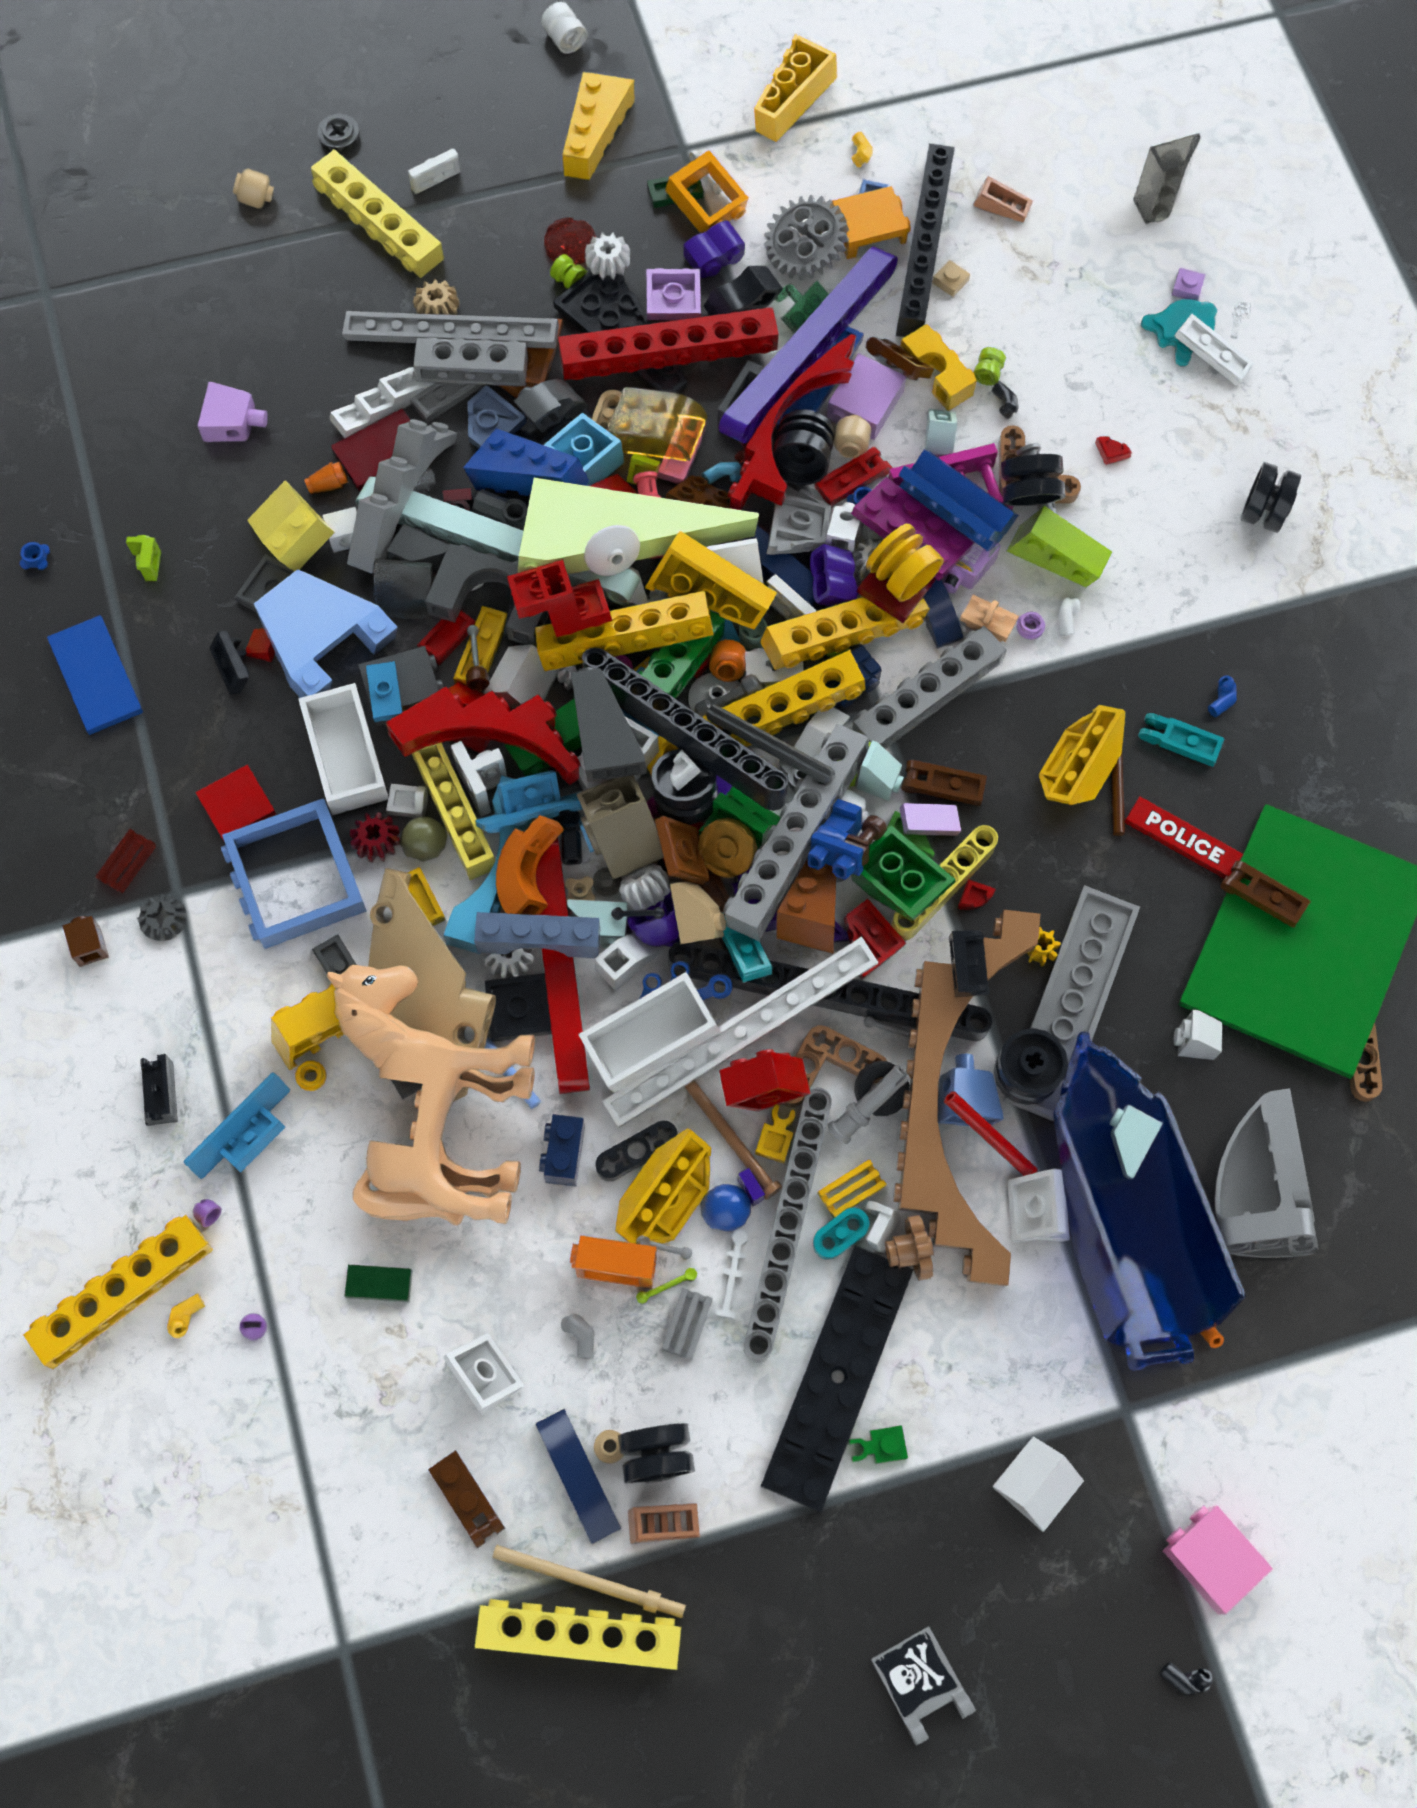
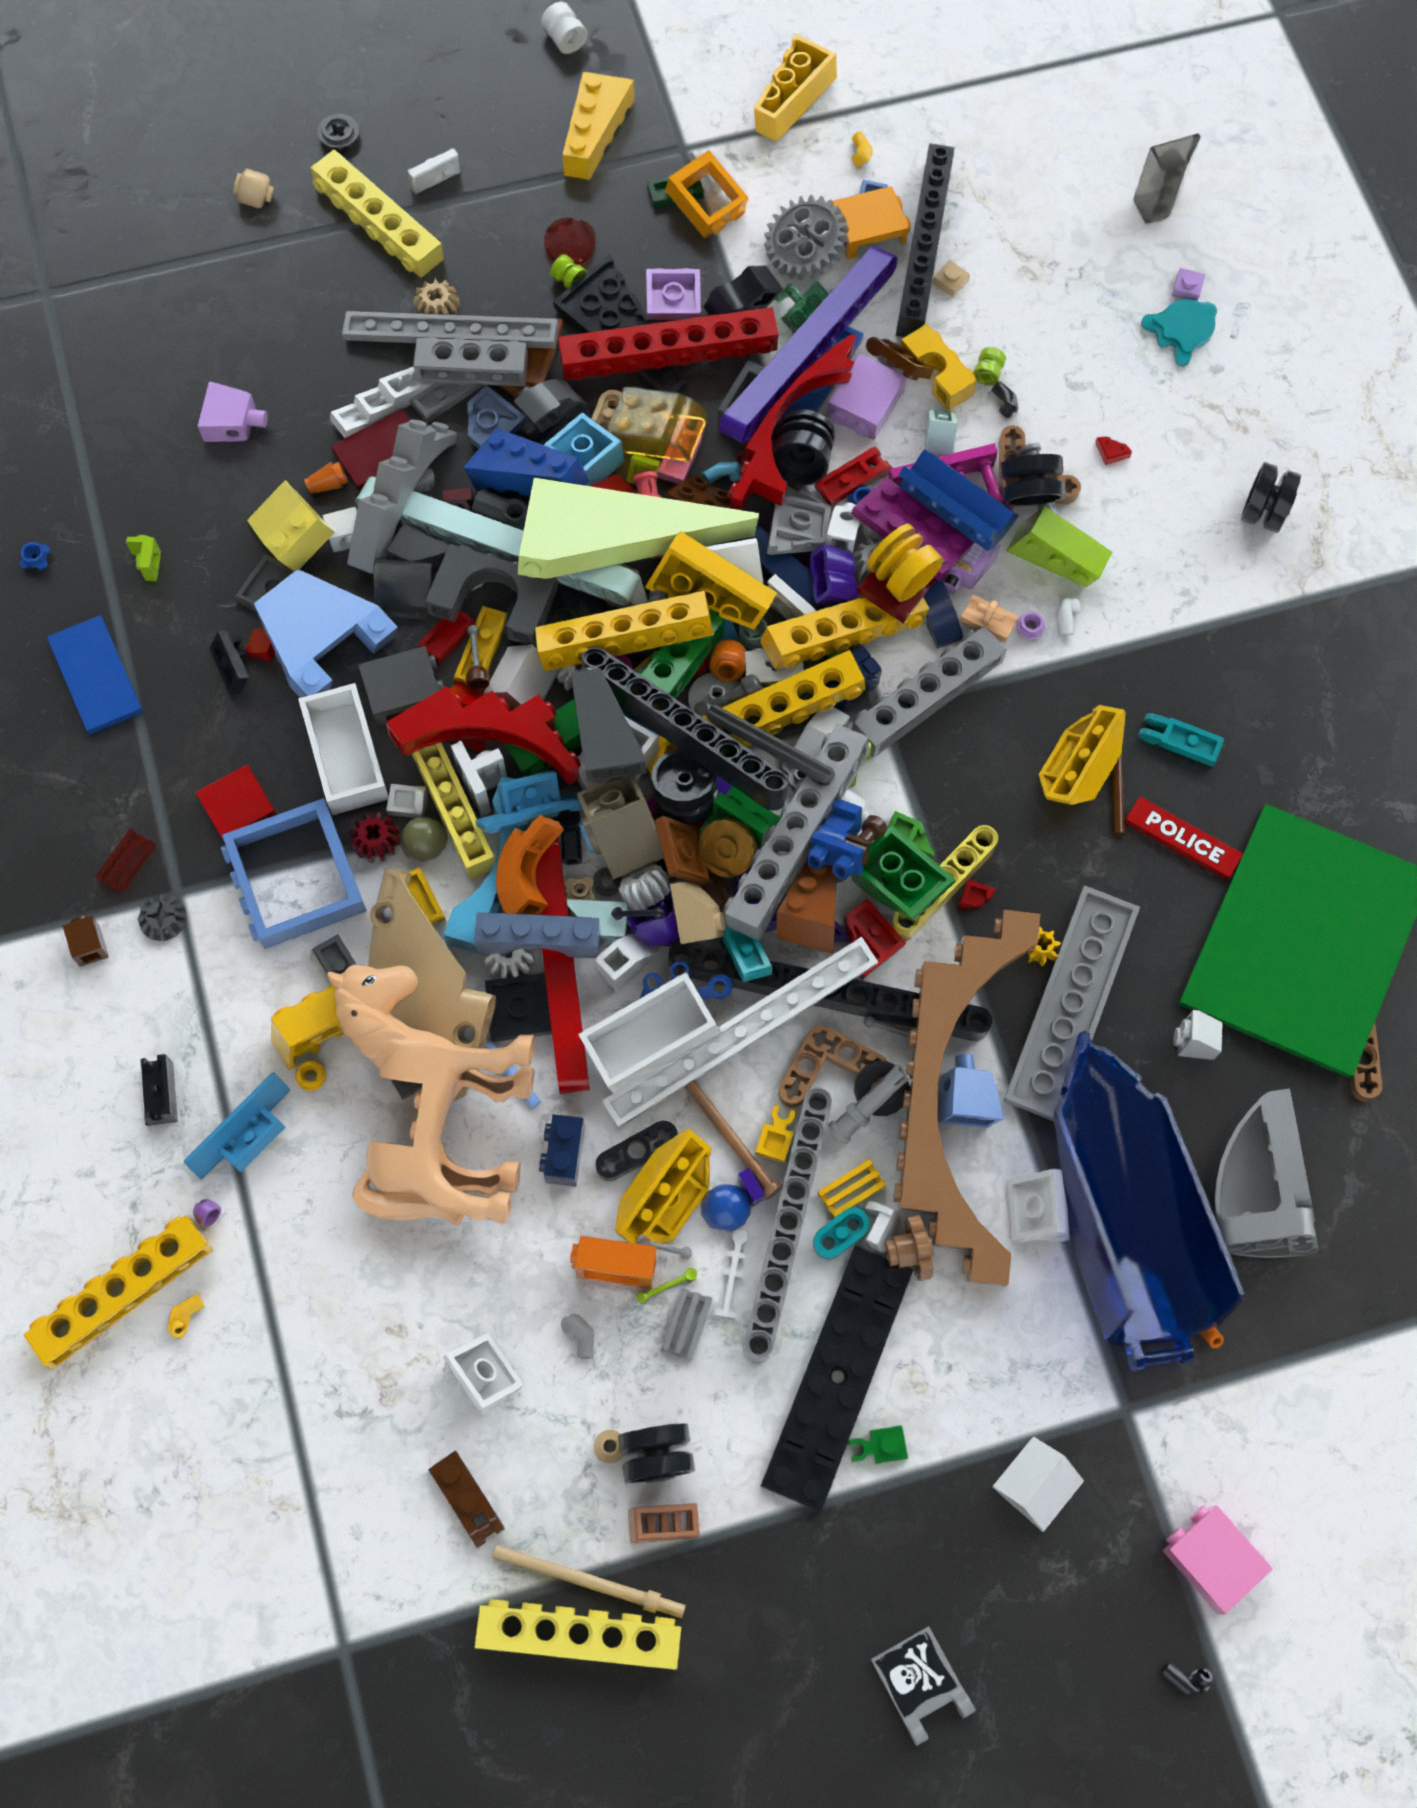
medium lavender hinge [240,1313,267,1340] -> none
dark green tile [344,1264,413,1302] -> none
dark azure plate [366,661,403,722] -> none
red bracket [507,560,612,638] -> none
dark blue slope [535,1409,621,1544] -> none
white dish [584,525,640,576] -> none
white gear [585,232,630,280] -> none
white tile [670,750,701,791] -> none
dark purple brick [683,220,745,279] -> none
red brick [719,1049,810,1112] -> none
tan head [834,415,871,458] -> none
light aqua slope [857,740,904,801] -> none
lavender tile [899,803,961,836] -> none
reddish brown plate [901,760,987,806] -> none
red piece [944,1091,1038,1176] -> none
black hinge [949,930,990,998] -> none
nougat slope [973,176,1033,222] -> none
black wheel [993,1028,1068,1105] -> none
light aqua slope [1110,1105,1163,1179] -> none
white tile [1174,314,1254,386] -> none
blue arm [1208,676,1237,717] -> none
reddish brown plate [1220,861,1311,928] -> none

